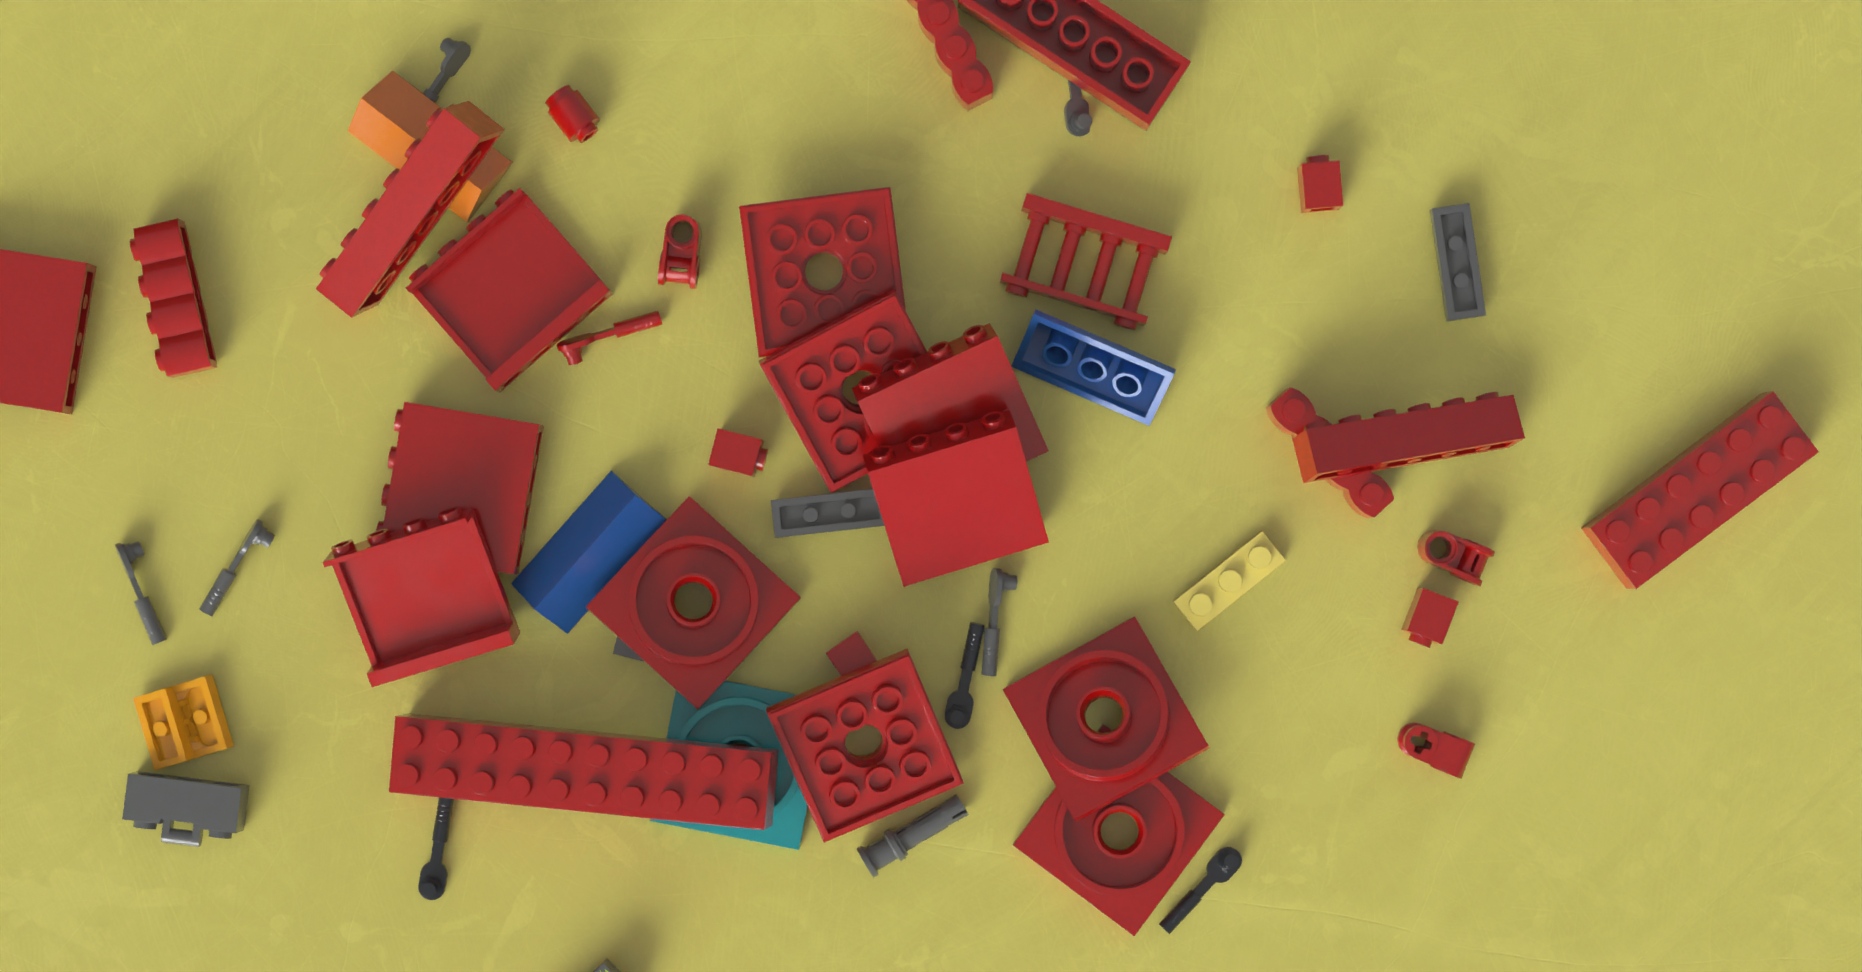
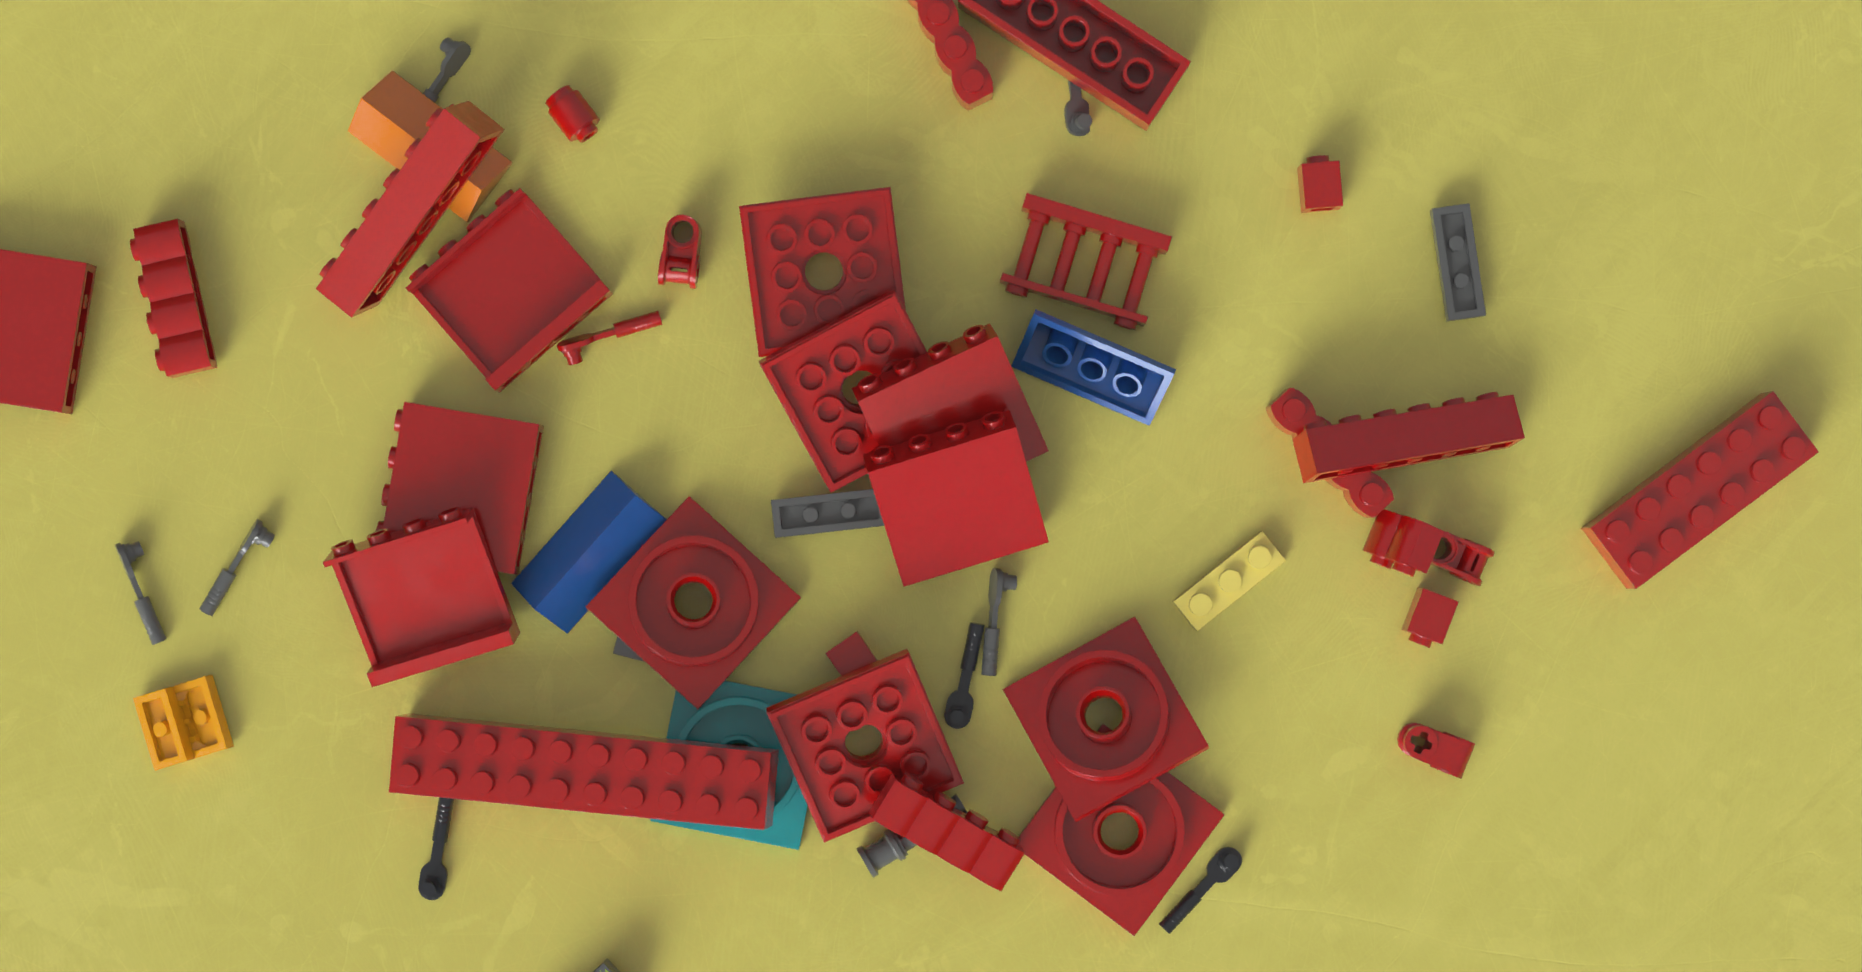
dark grey piece [122,771,250,847] -> none
red brick [708,428,768,477] -> none
none -> red brick [869,773,1025,891]
none -> red brick [1363,509,1444,577]

